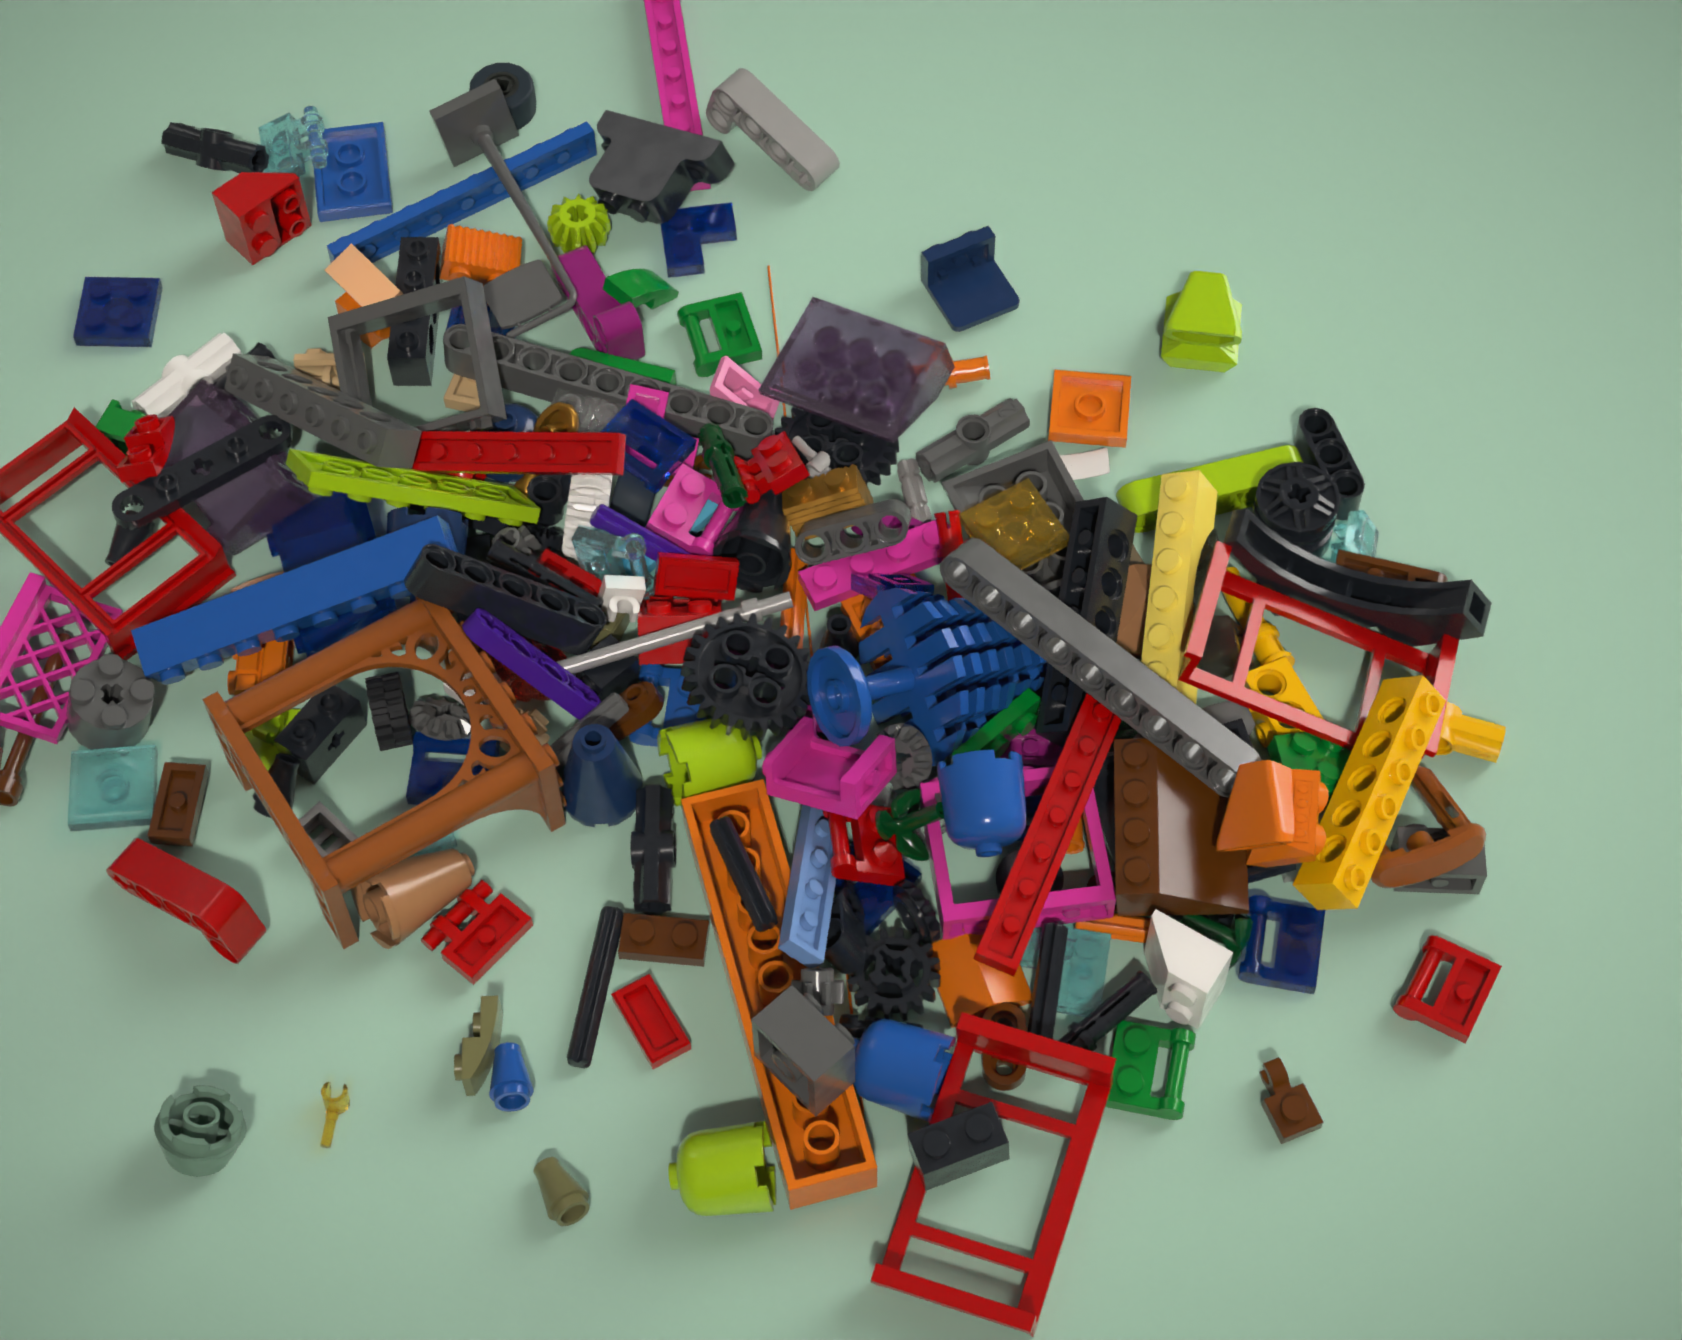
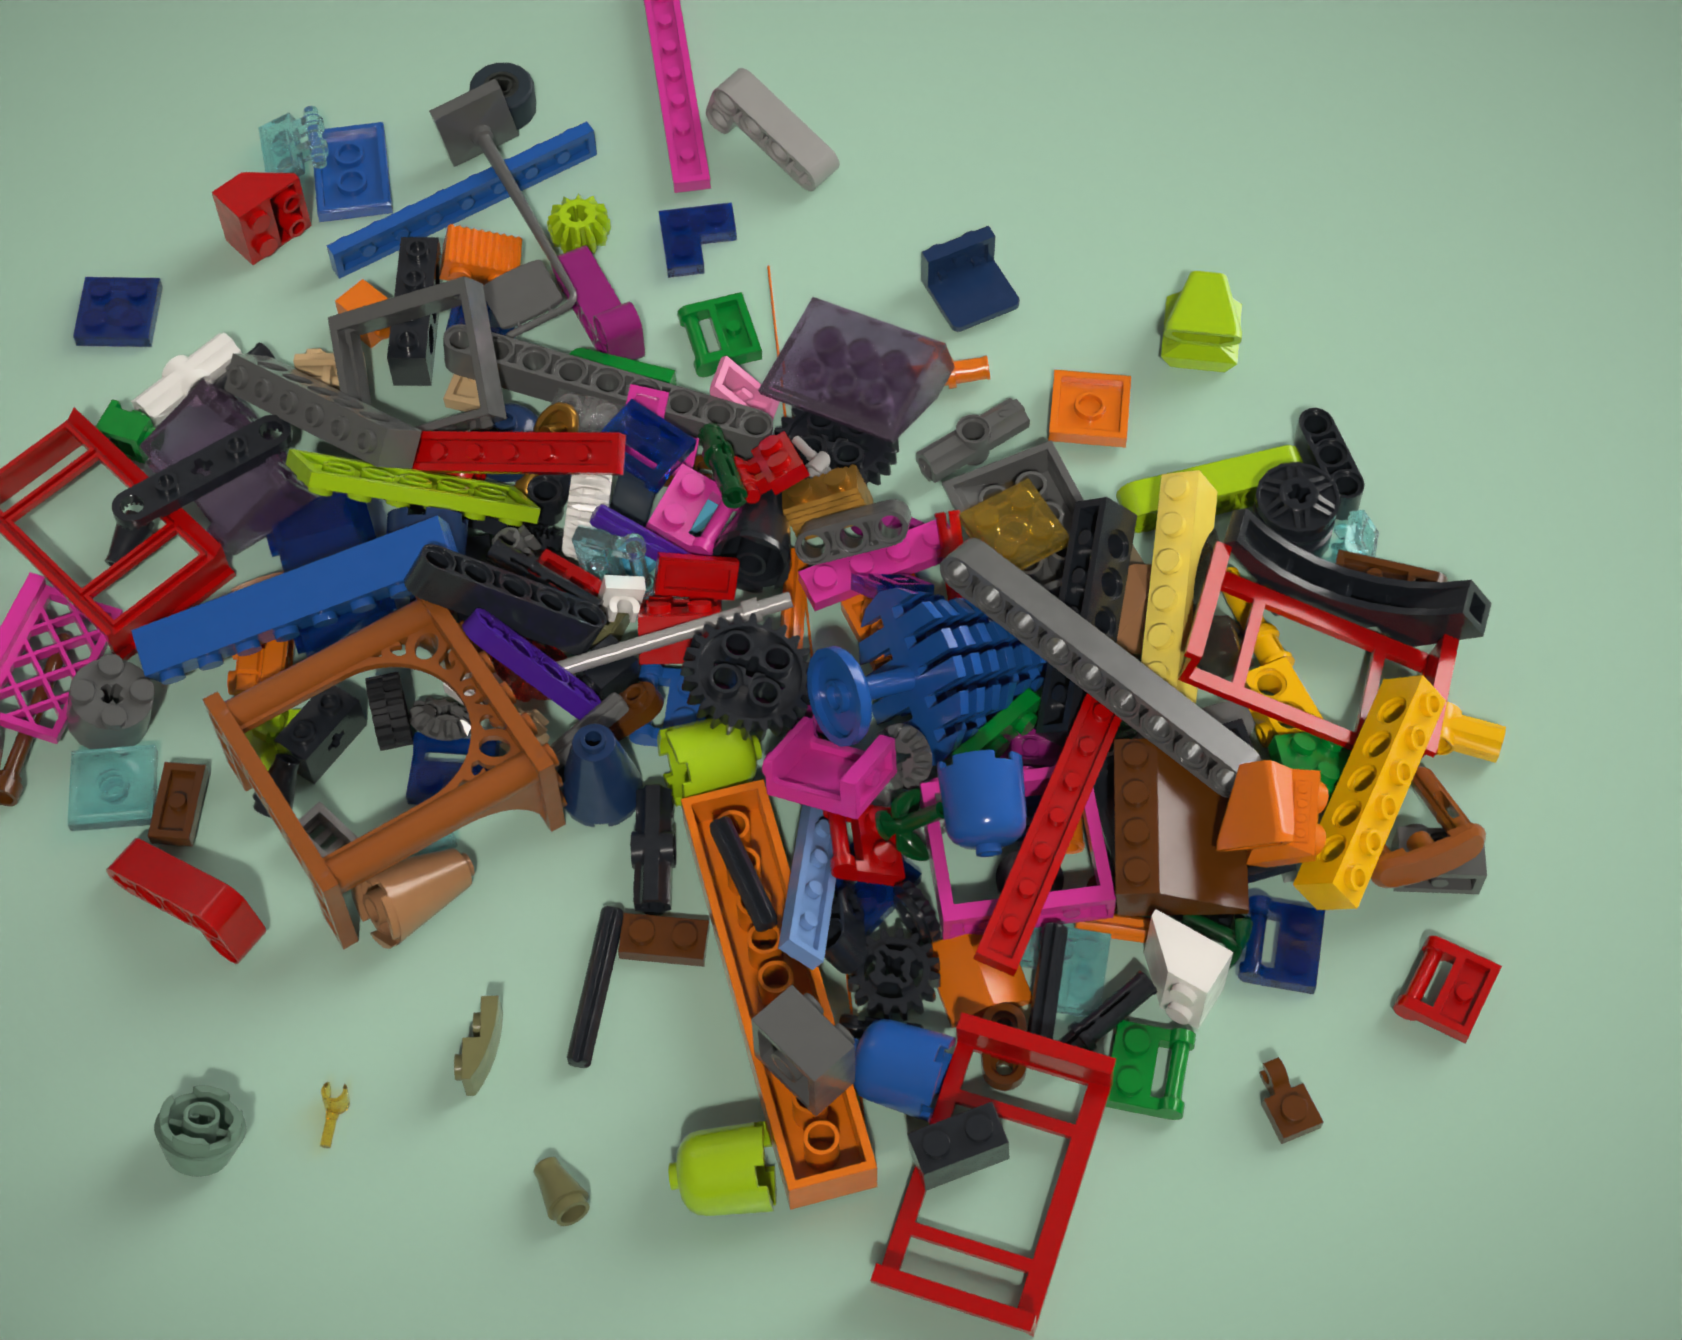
red slope [116,414,175,482] -> none
black piece [161,122,269,174] -> none
light nougat slope [325,243,403,307] -> none
red plate [421,880,533,985] -> none
blue cone [489,1042,534,1112] -> none
black brick [589,110,734,224] -> none
green slope [603,269,679,310] -> none
red tile [611,974,691,1069] -> none
dark grey gear [791,968,844,1016] -> none
black cone [819,614,859,659] -> none
light grey axle [897,458,932,523] -> none
white sticker [1060,448,1110,480] -> none

